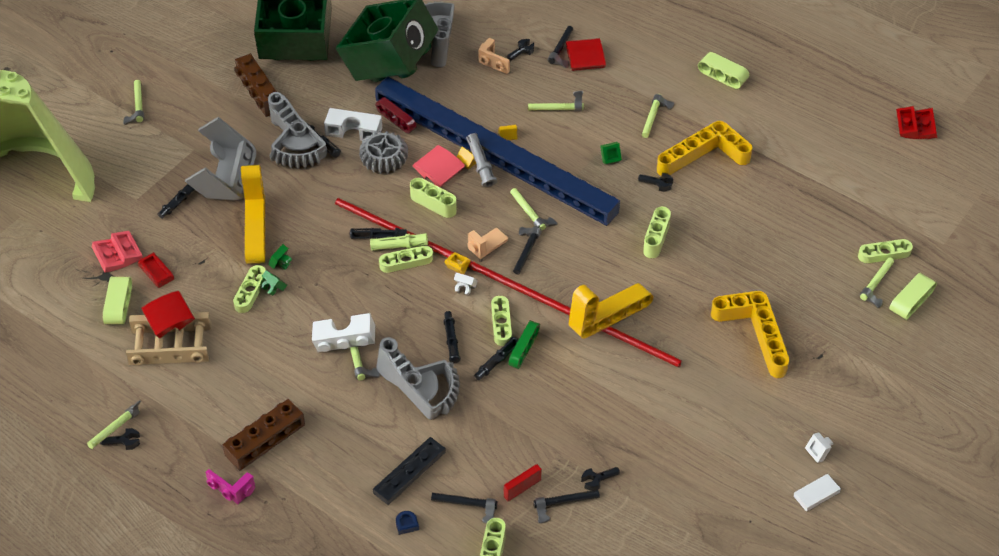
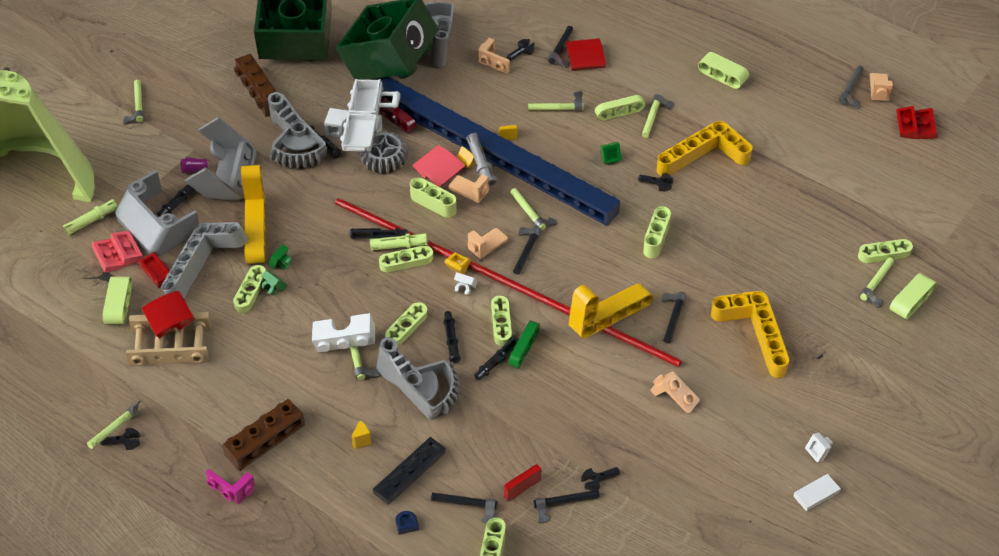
none -> yellowish green pin [63,199,118,236]
none -> light grey windscreen [115,170,199,256]
none -> light grey beam [161,222,248,298]
none -> magenta cone [181,157,208,175]
none -> white piece [340,79,400,151]
none -> yellow slope [352,421,371,449]
none -> yellowish green beam [385,302,427,346]
none -> light nougat bracket [449,174,490,203]
none -> yellowish green beam [595,95,646,121]
none -> light nougat bracket [650,371,700,413]
none -> black piece [663,292,687,344]
none -> dark grey piece [839,65,864,109]
none -> light nougat bracket [870,73,893,101]

